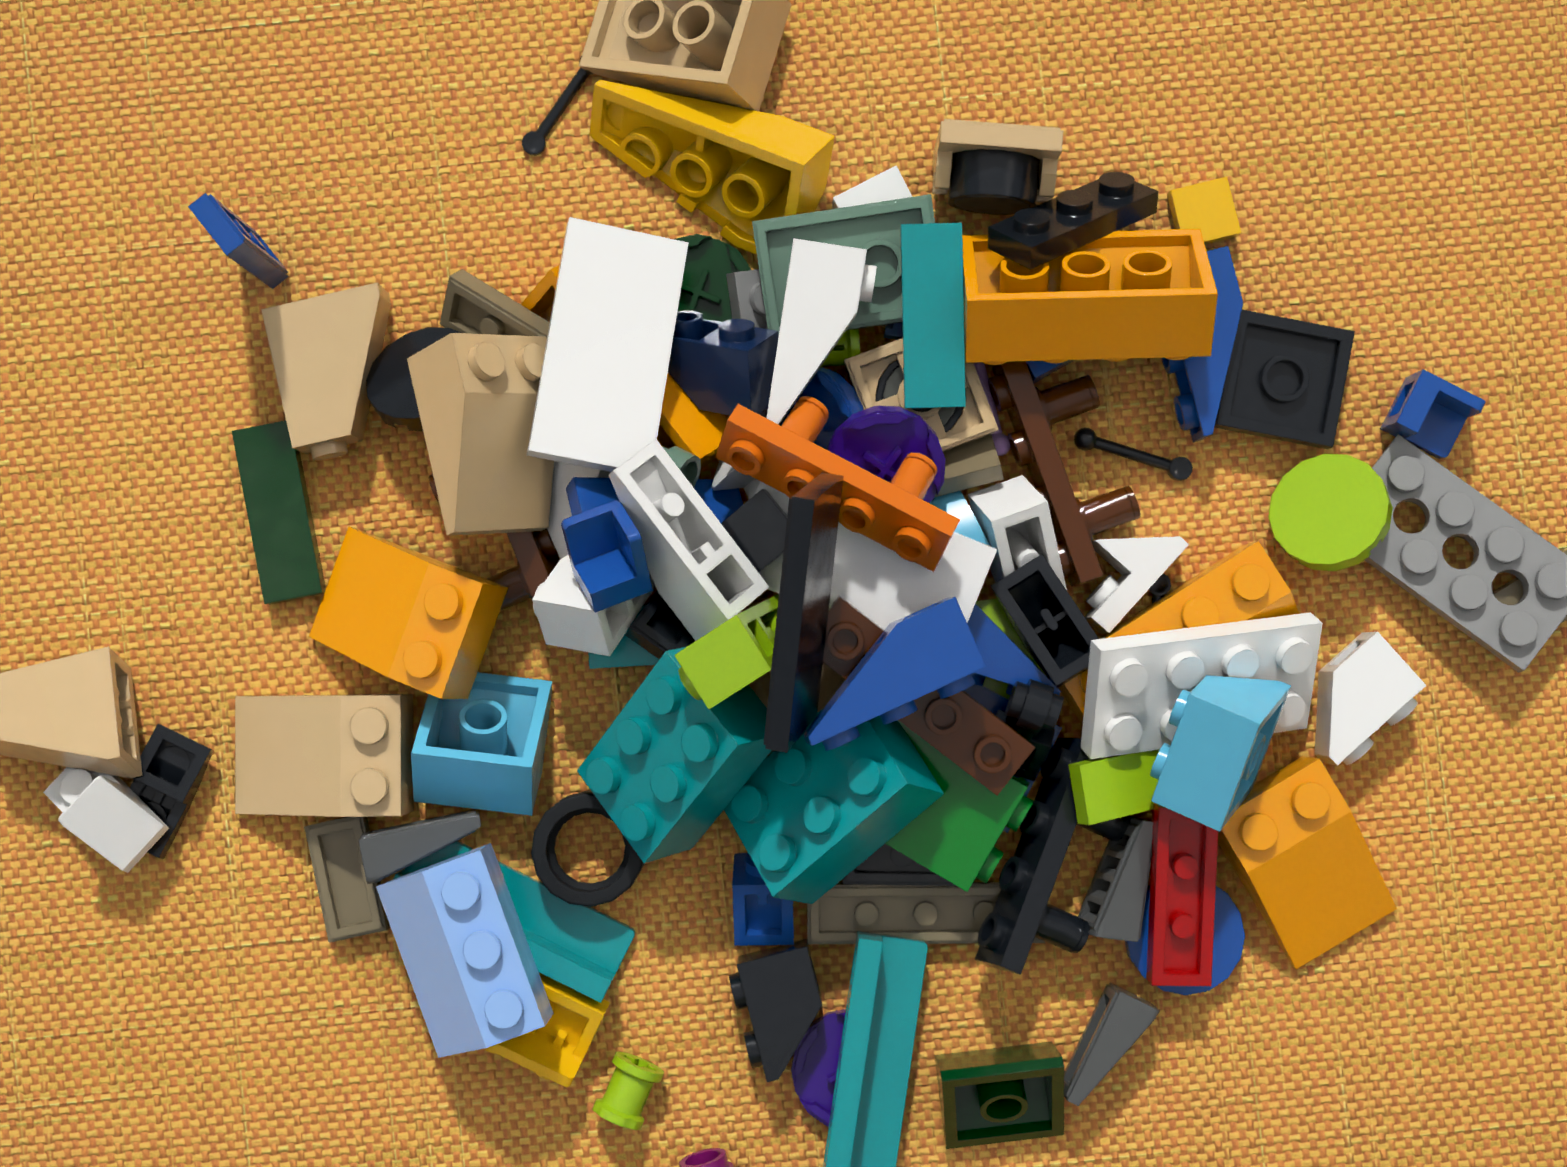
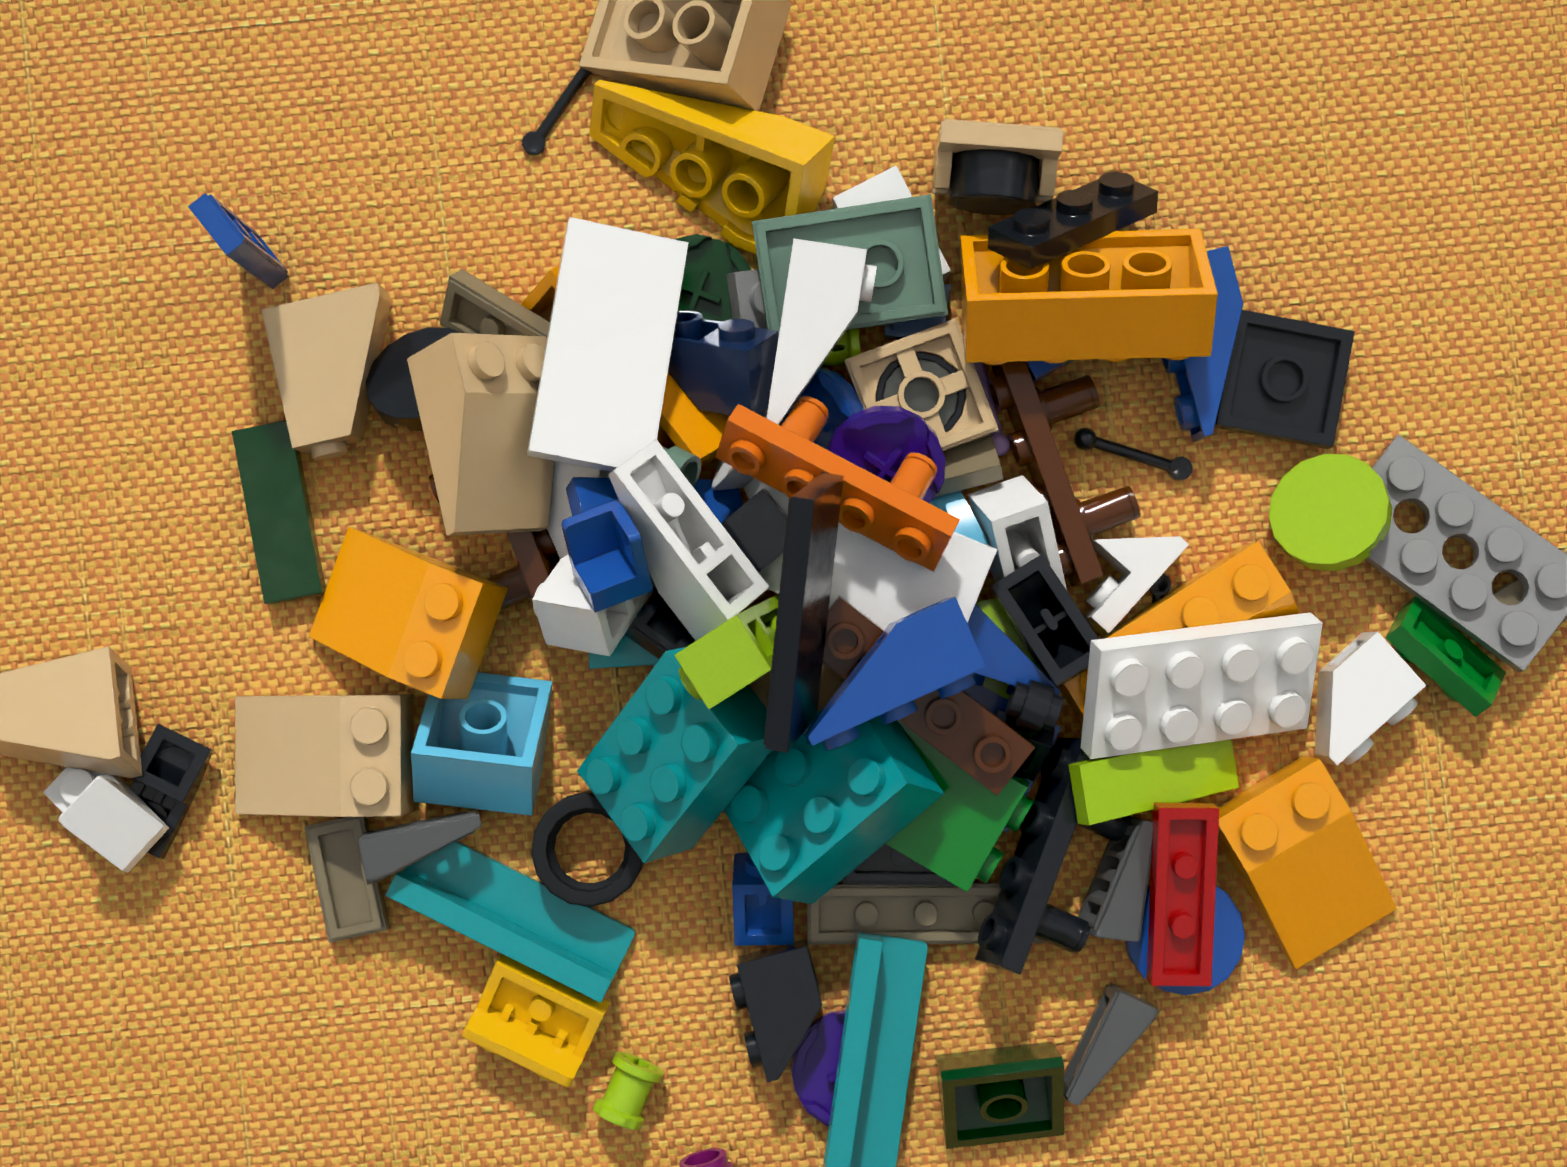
light blue slope [376,843,554,1058] -> none
teal tile [900,223,966,408] -> none
medium azure slope [1150,675,1291,832] -> none
yellow tile [1167,176,1241,245] -> none
blue panel [1380,369,1486,459] -> none
none -> green plate [1385,596,1506,717]

